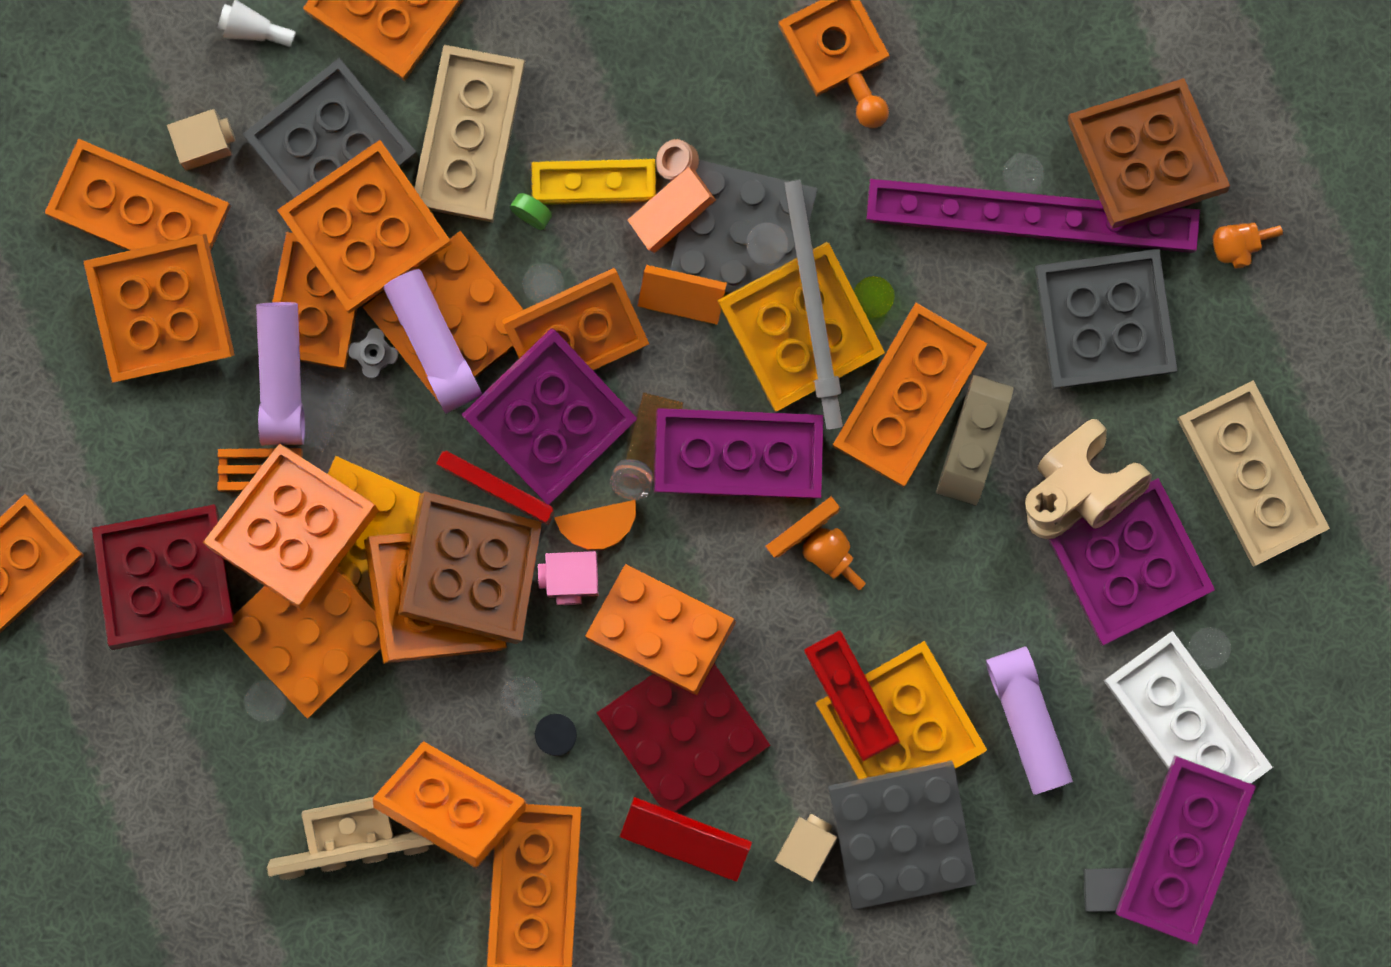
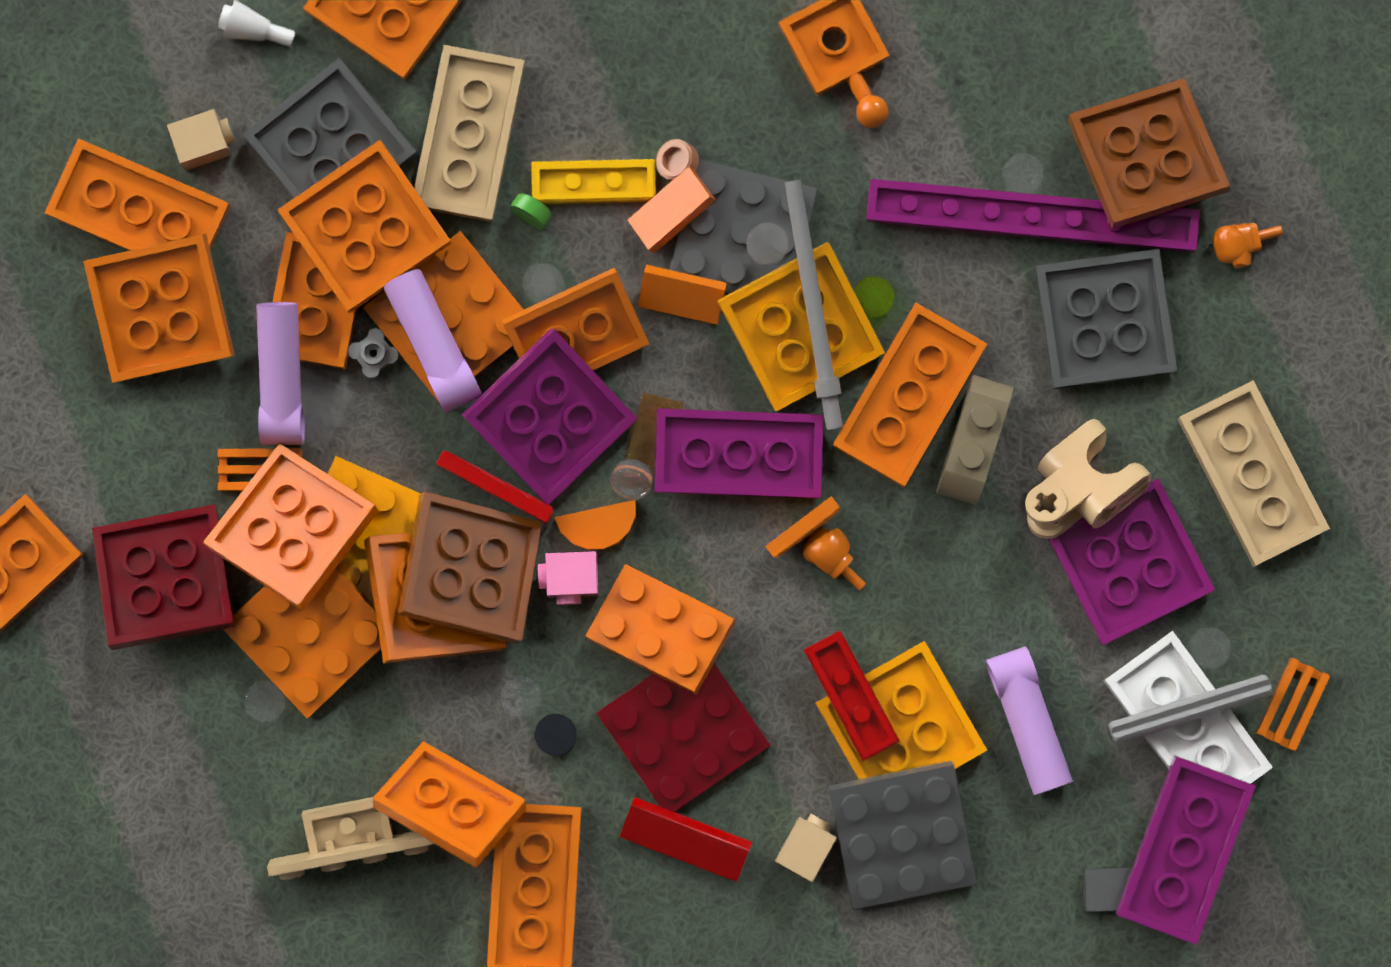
none -> light grey axle [1109,675,1272,743]
none -> orange tile [1255,657,1330,751]

